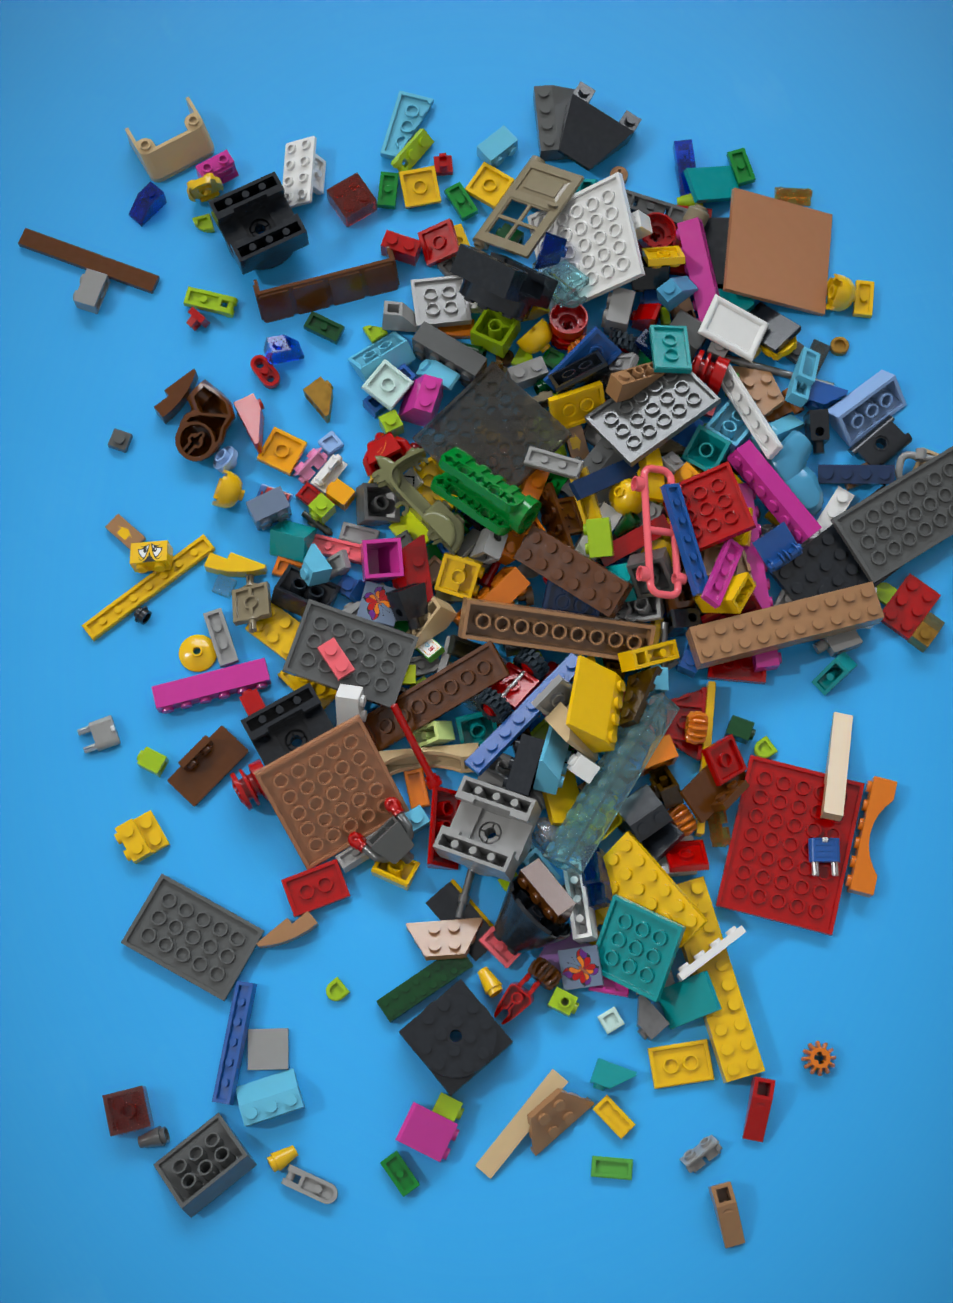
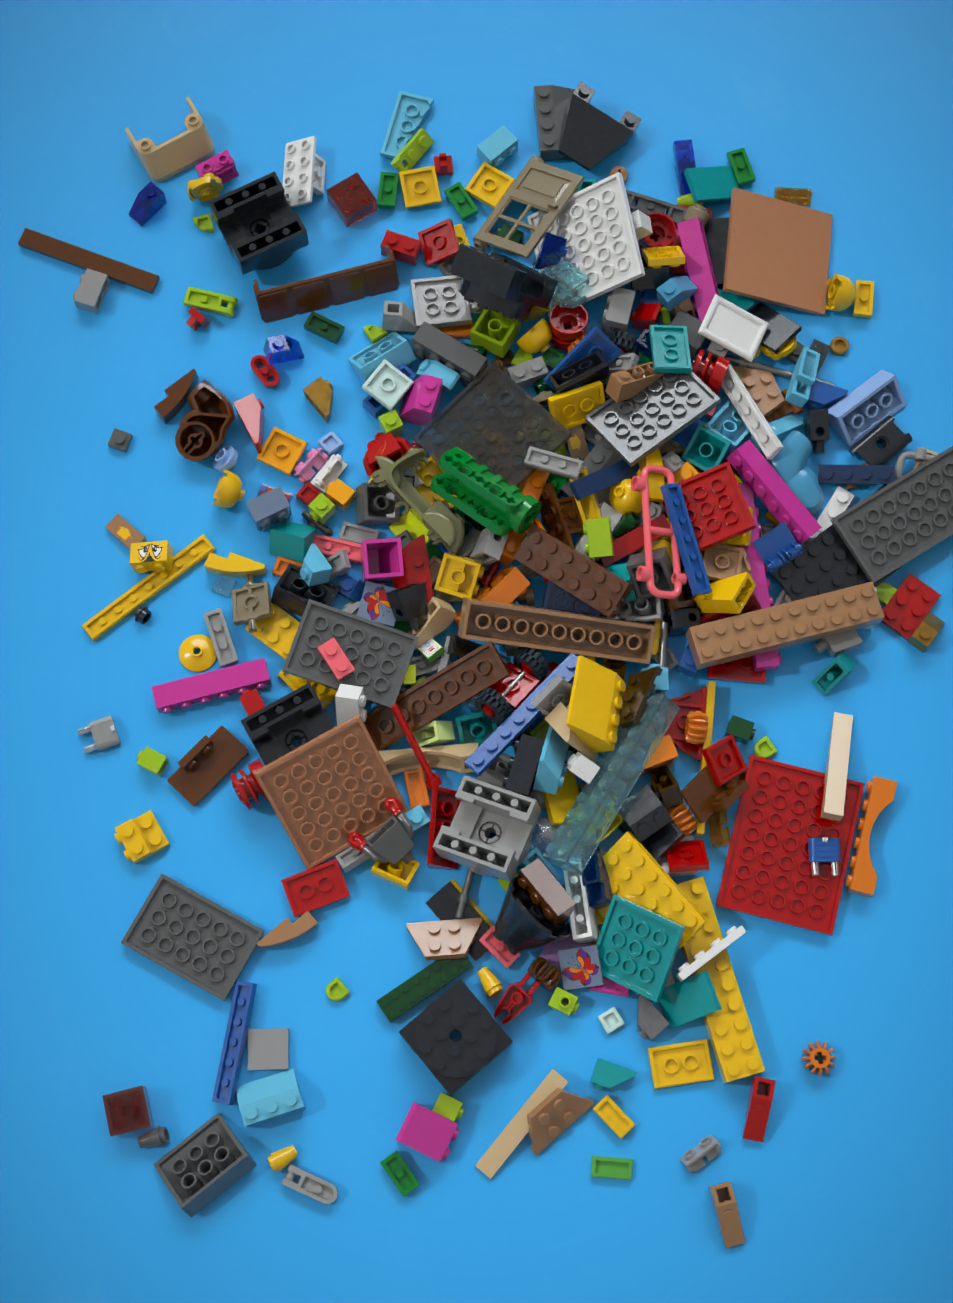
yellow slope [617,639,680,672] -> none
dark pink plate [701,539,744,609] -> none

